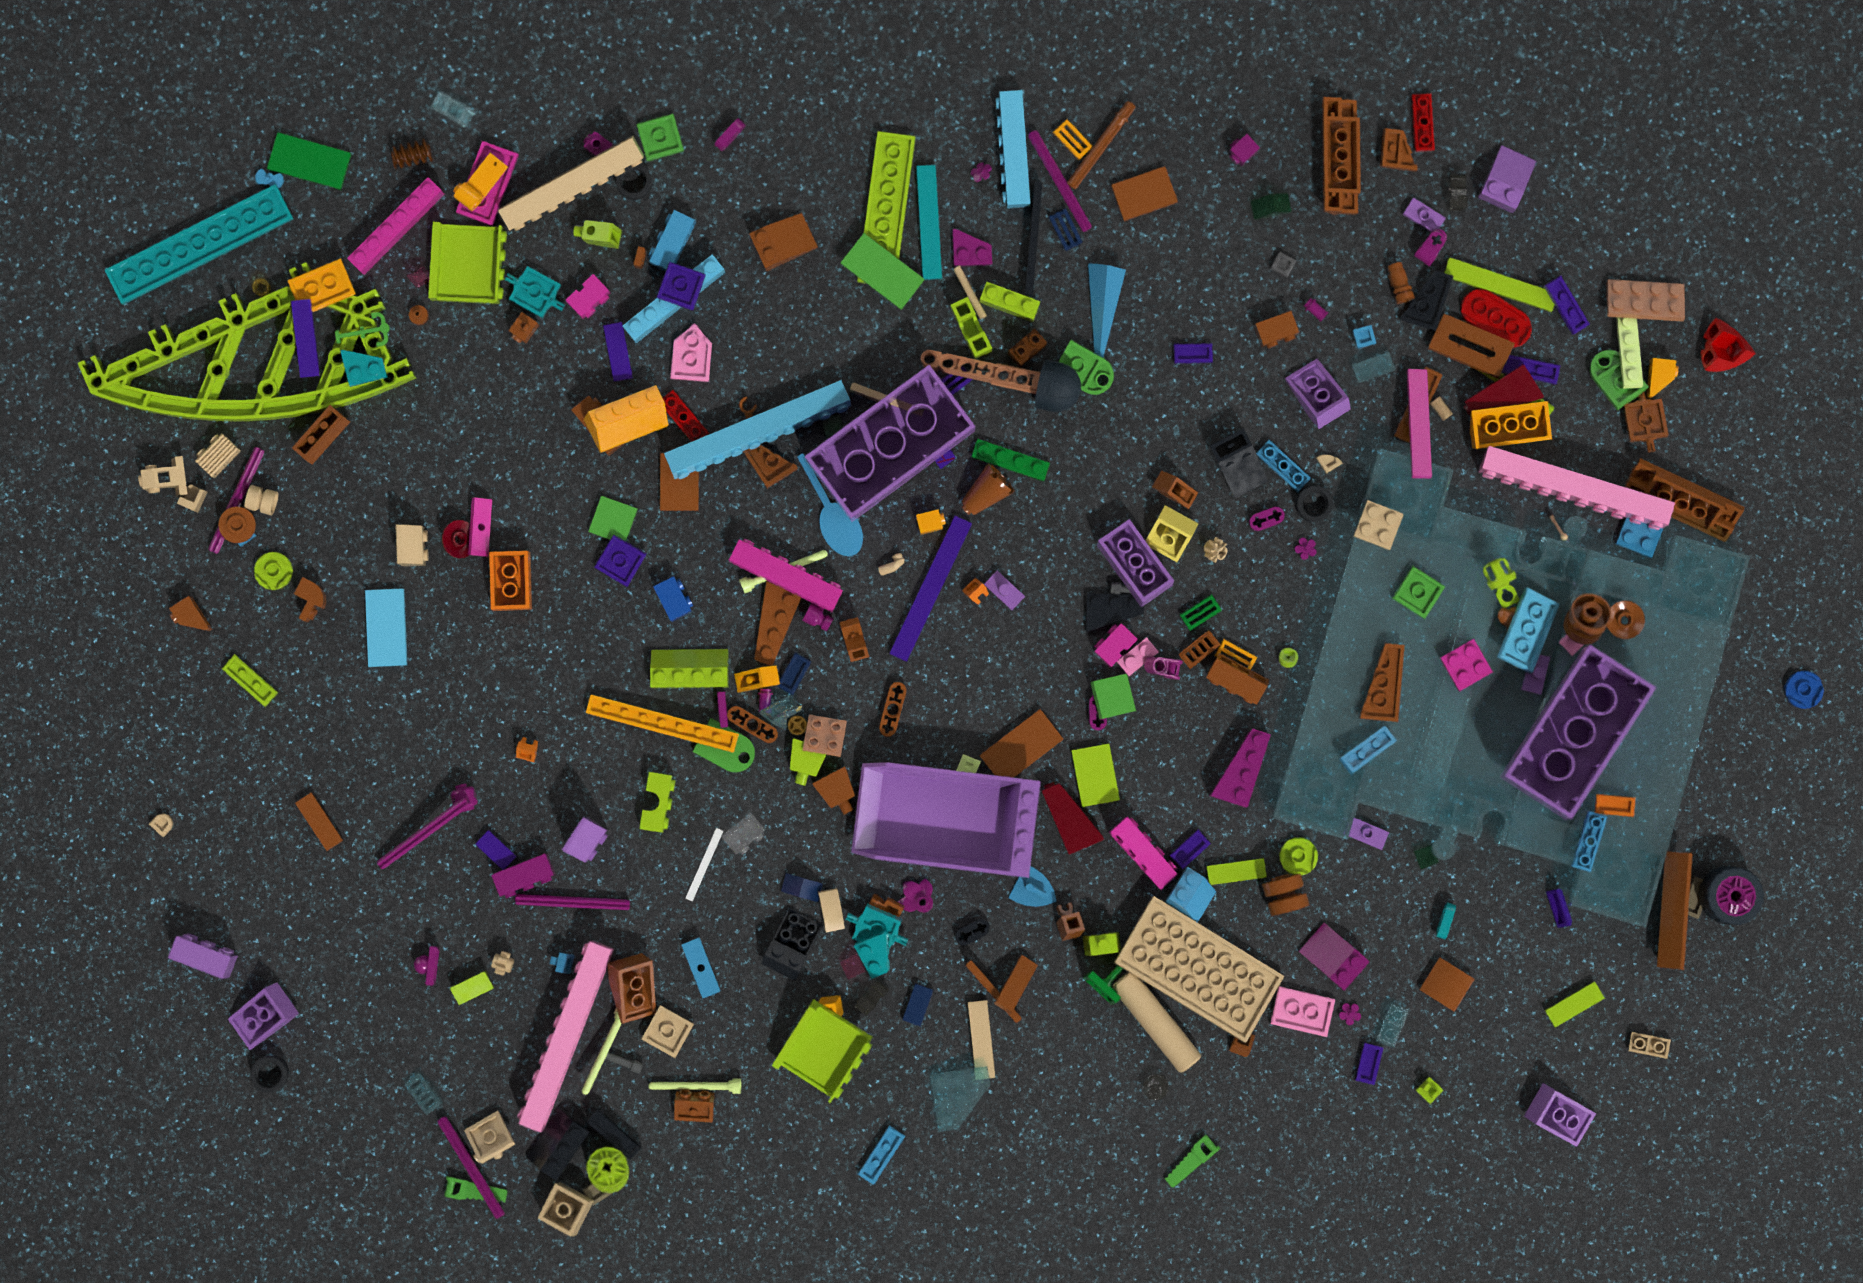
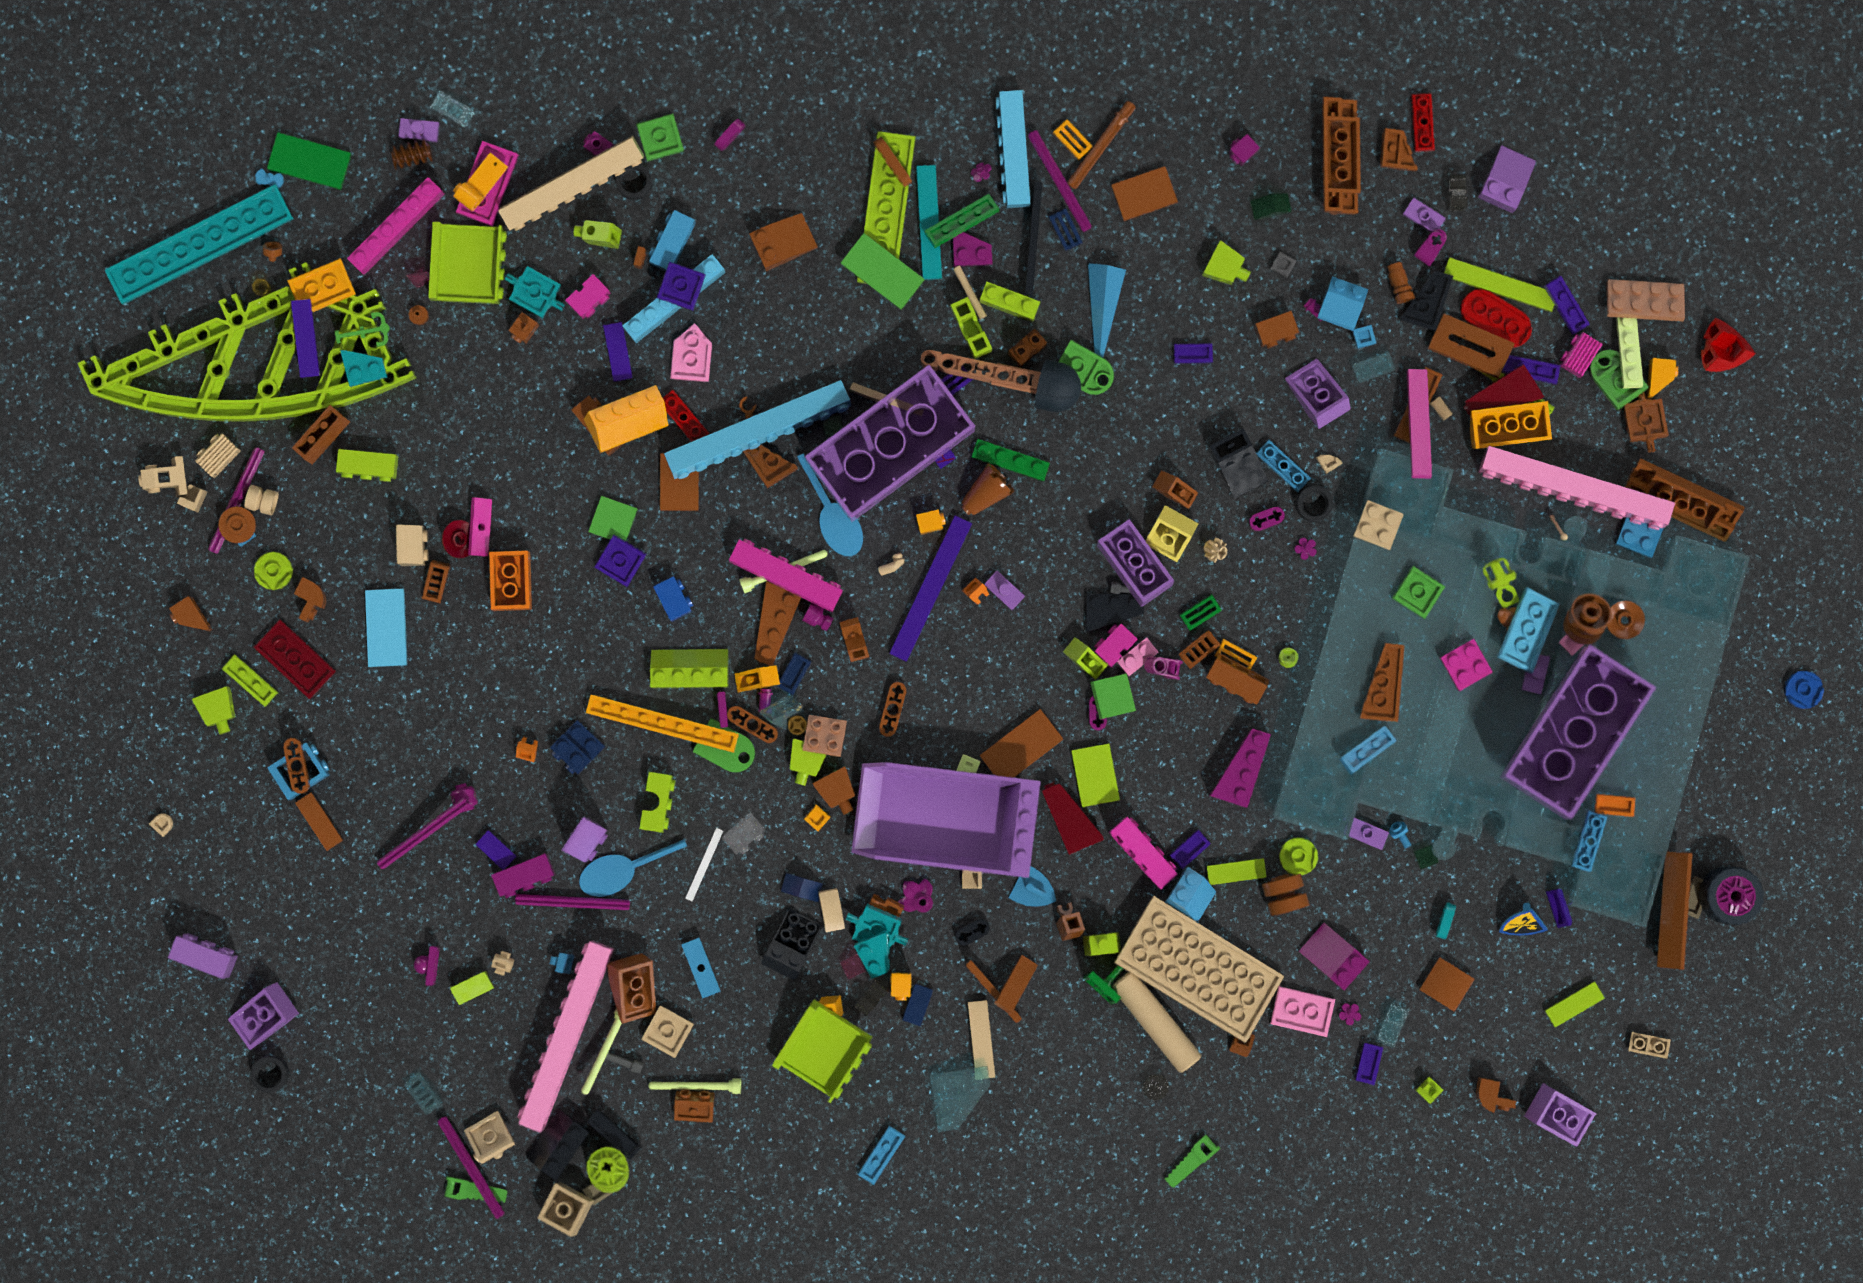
none -> lime torso [192,686,235,735]
none -> dark red tile [254,619,337,699]
none -> dark orange tile [263,242,282,262]
none -> dark azure window [267,742,330,800]
none -> dark orange beam [284,738,310,793]
none -> lime brick [336,449,398,482]
none -> medium lavender tile [399,118,439,142]
none -> dark orange slope [422,560,451,603]
none -> dark blue plate [550,720,606,774]
none -> dark azure piece [579,839,687,897]
none -> light orange tile [804,805,831,831]
none -> dark orange beam [873,137,912,188]
none -> light orange slope [891,972,911,1000]
none -> green plate [924,194,999,248]
none -> tan panel [962,870,982,889]
none -> lime slope [1063,638,1108,680]
none -> lime torso [1202,241,1251,285]
none -> dark azure slope [1317,276,1368,331]
none -> dark azure plate [1389,822,1411,849]
none -> dark orange brick [1476,1077,1516,1113]
none -> shield [1499,903,1548,936]
none -> dark pink brick [1560,332,1602,378]

